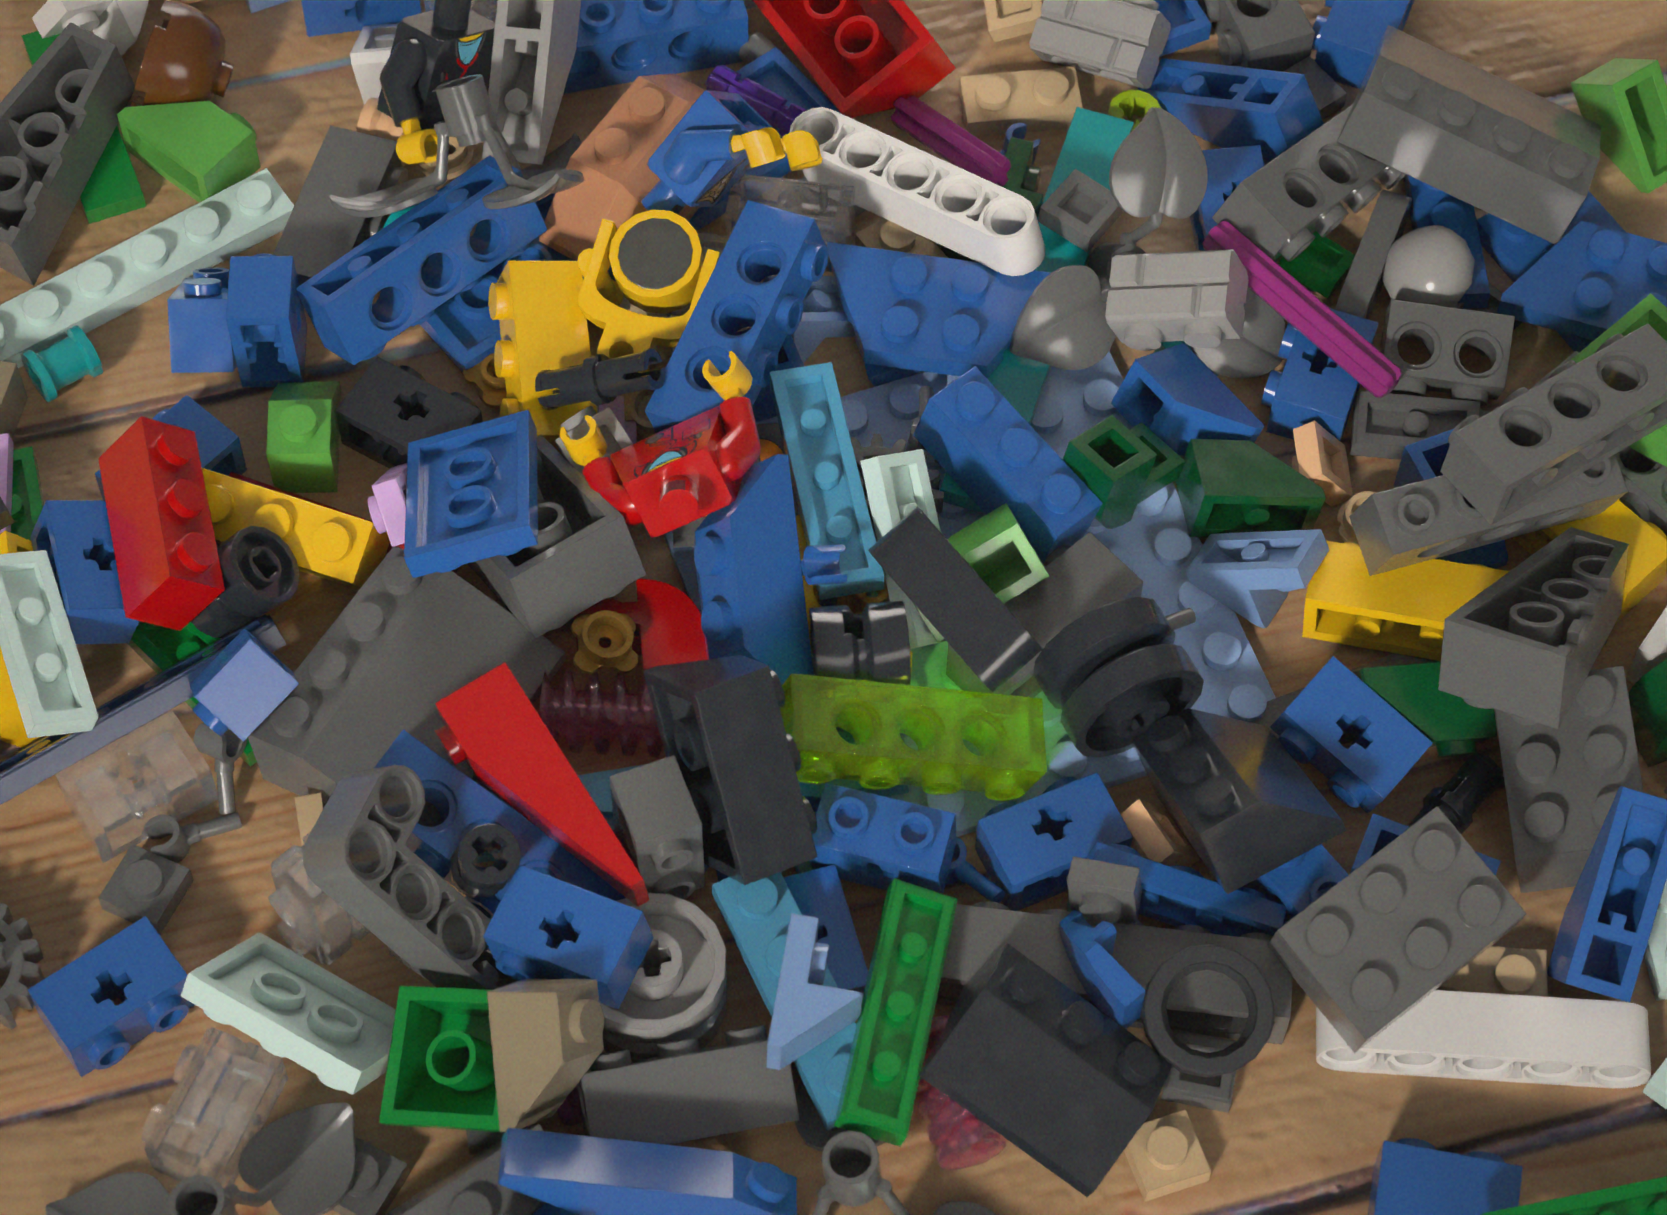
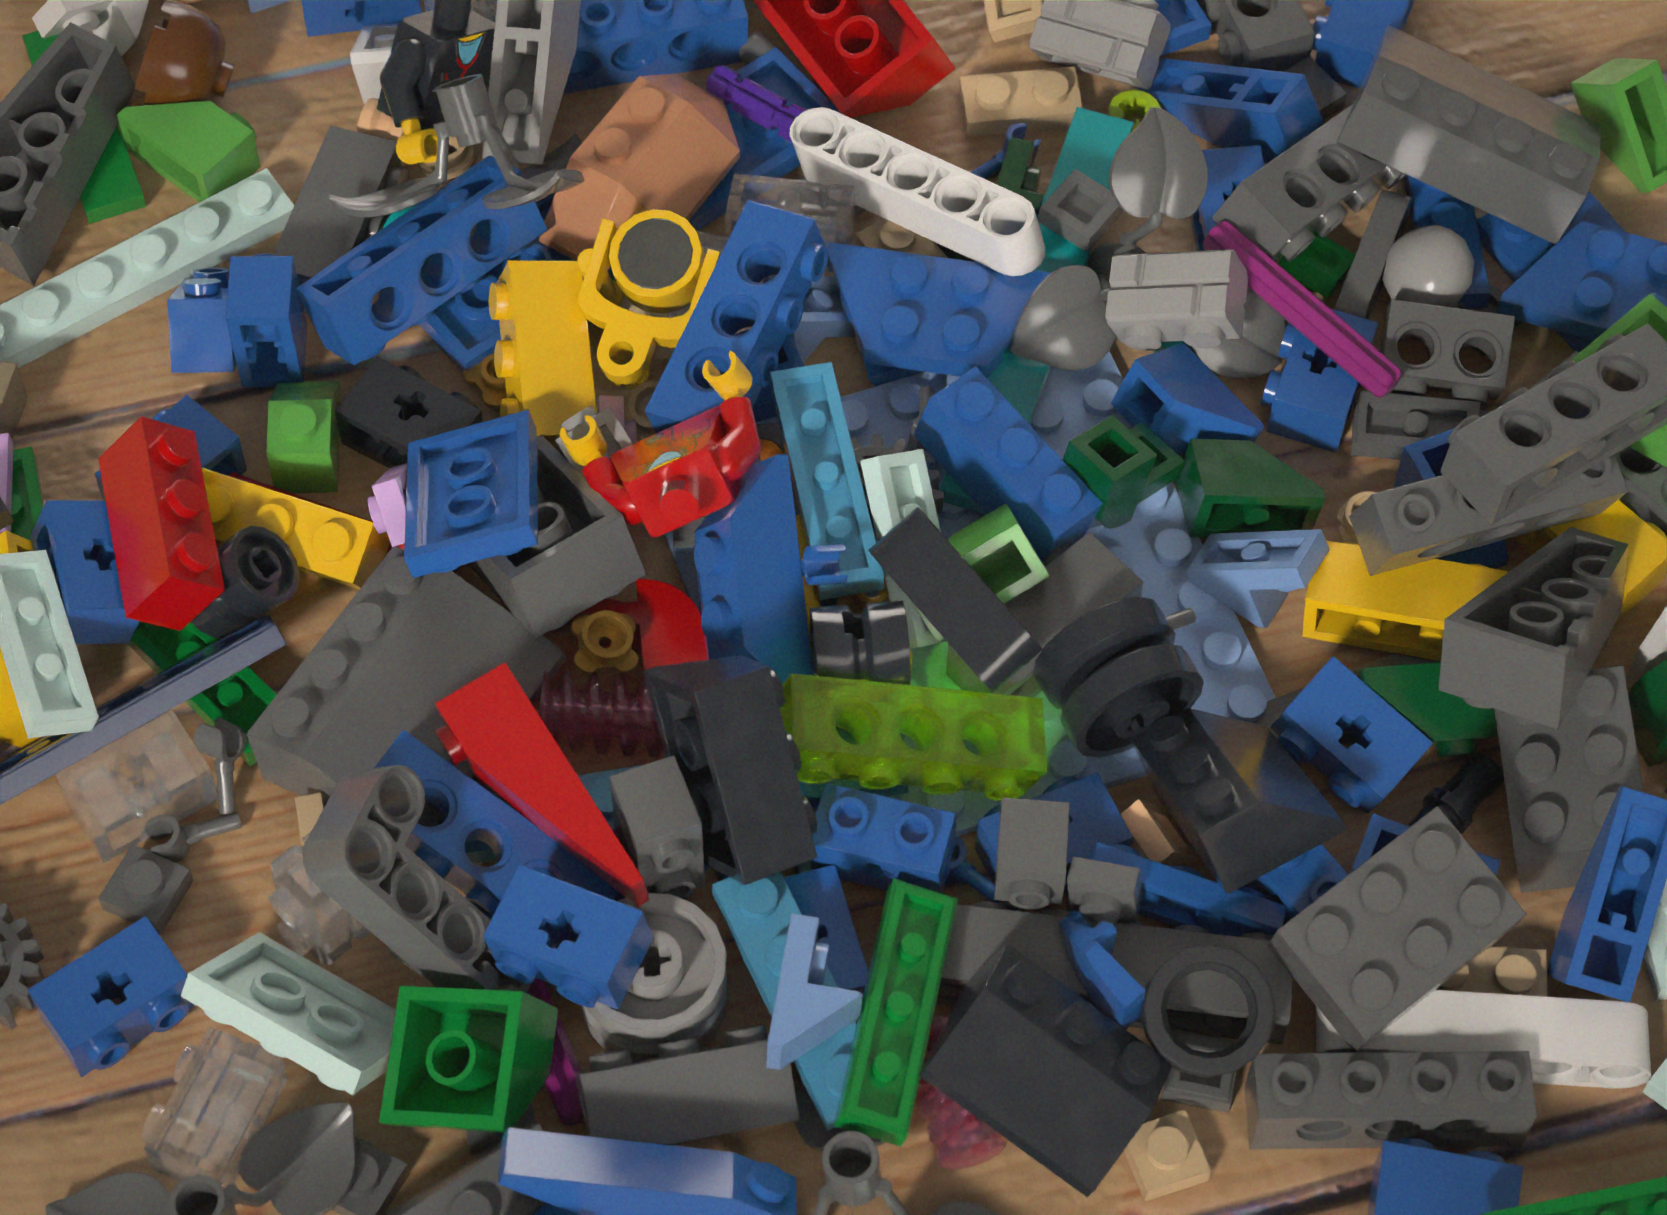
teal bush [21,325,104,402] -> none
brick [190,628,299,742] -> none
black bush [449,823,521,898] -> none
dark tan slope [487,979,604,1132] -> none
black pin [535,349,665,410] -> none
blue torso [641,90,822,214] -> none
magenta axle [891,96,1011,187] -> none
light nougat plate [1292,421,1353,507] -> none
none -> dark grey brick [994,798,1070,909]
none -> dark grey brick [1244,1051,1537,1149]

